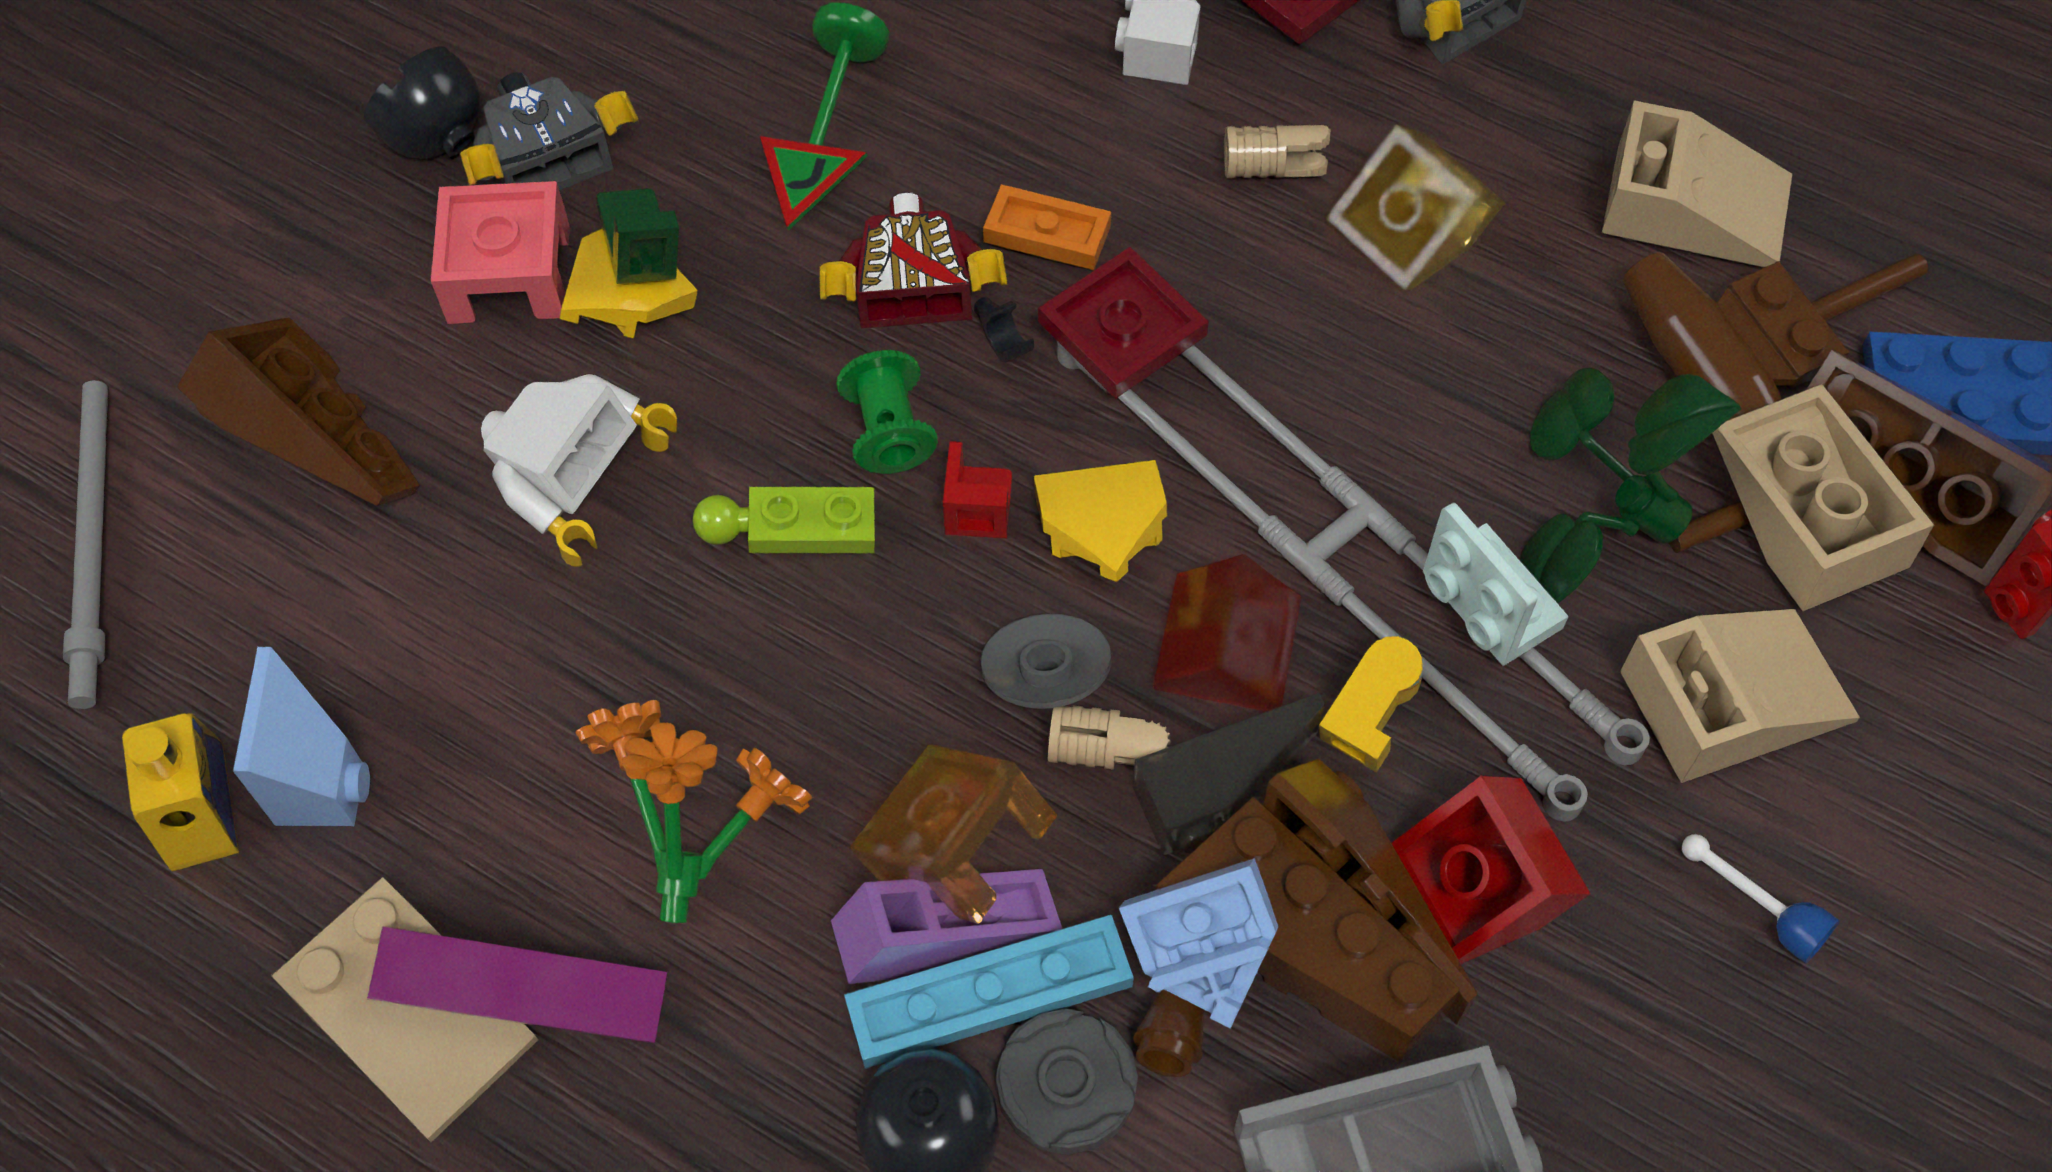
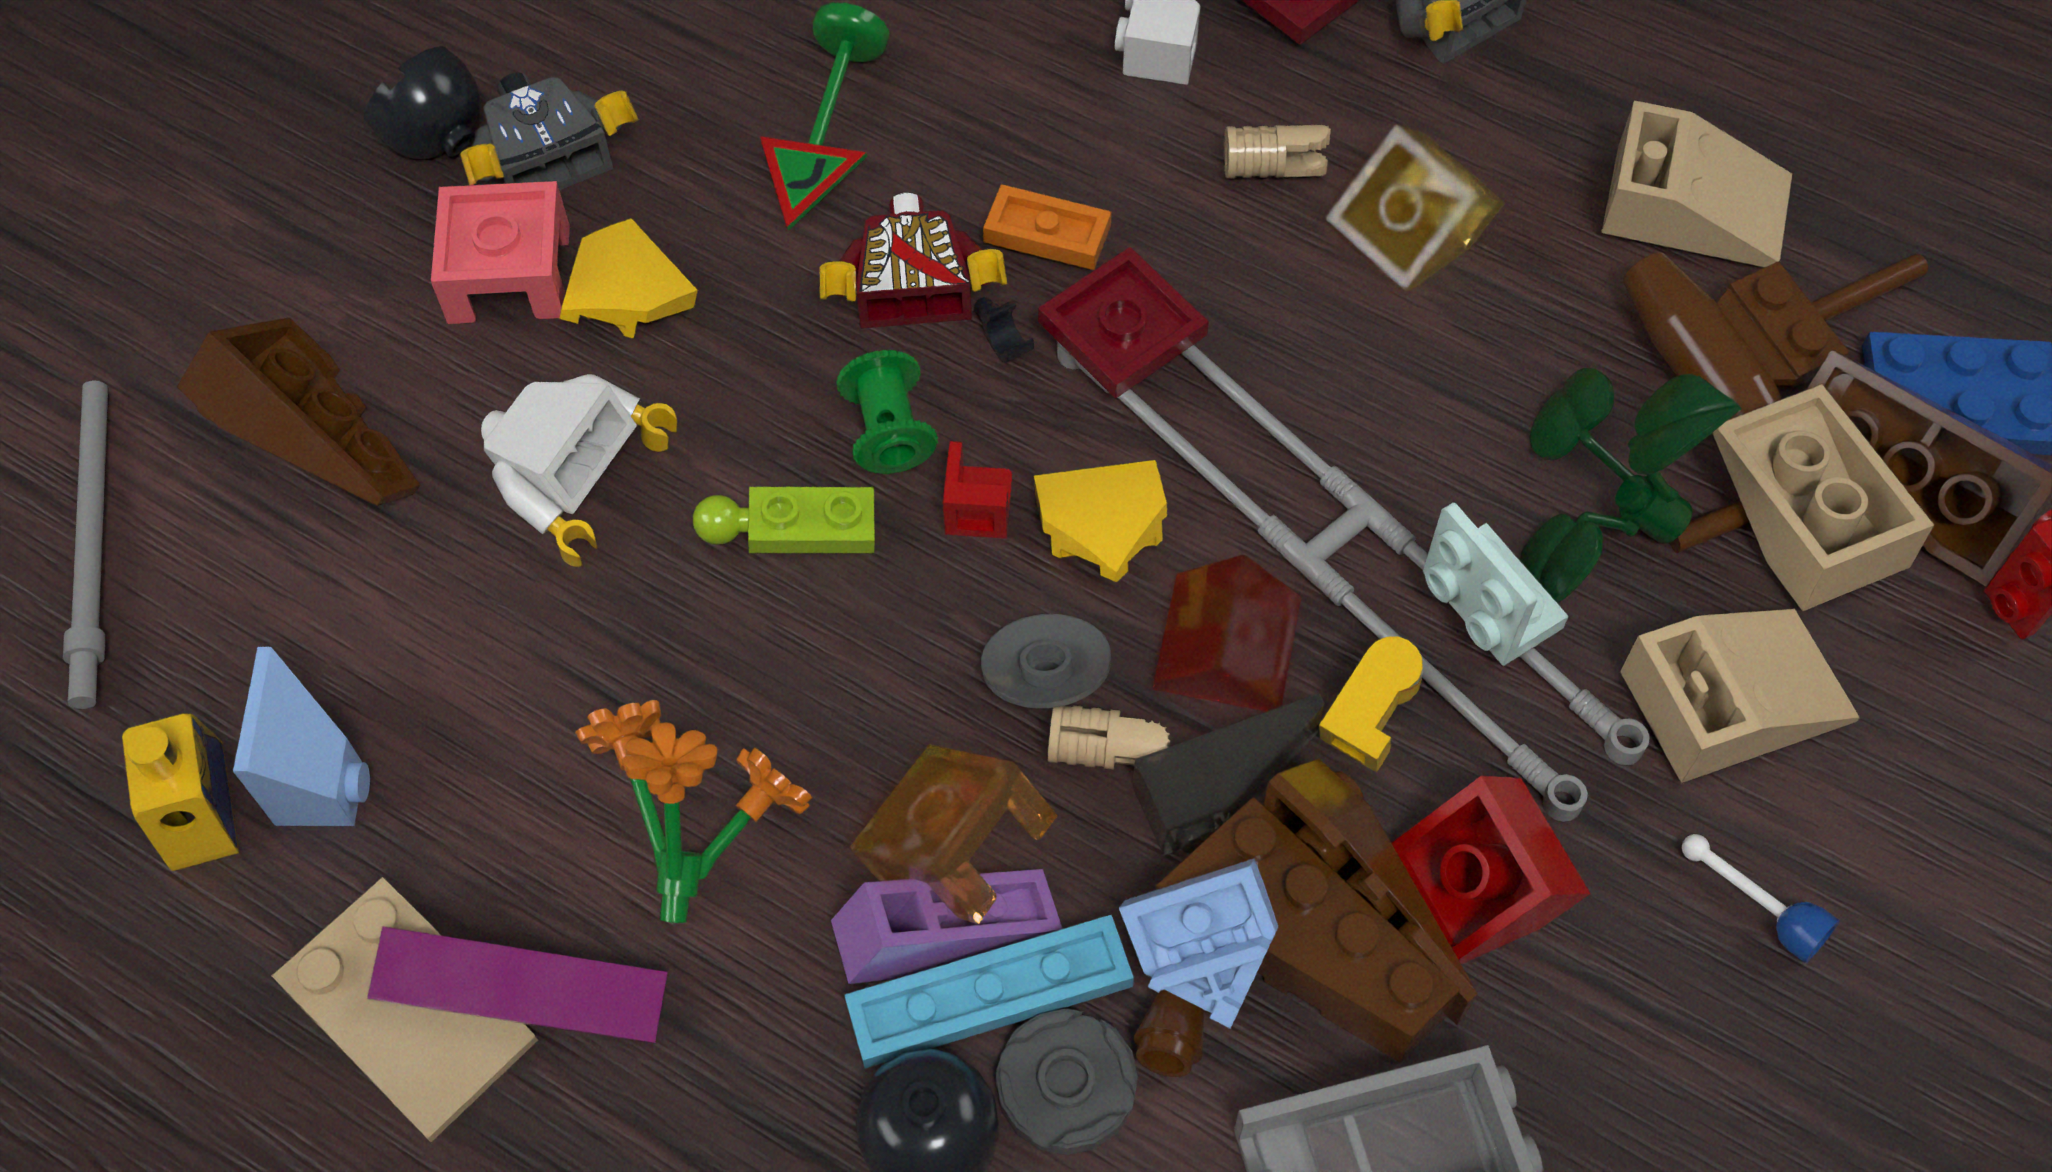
dark green bracket [597,189,679,284] -> none

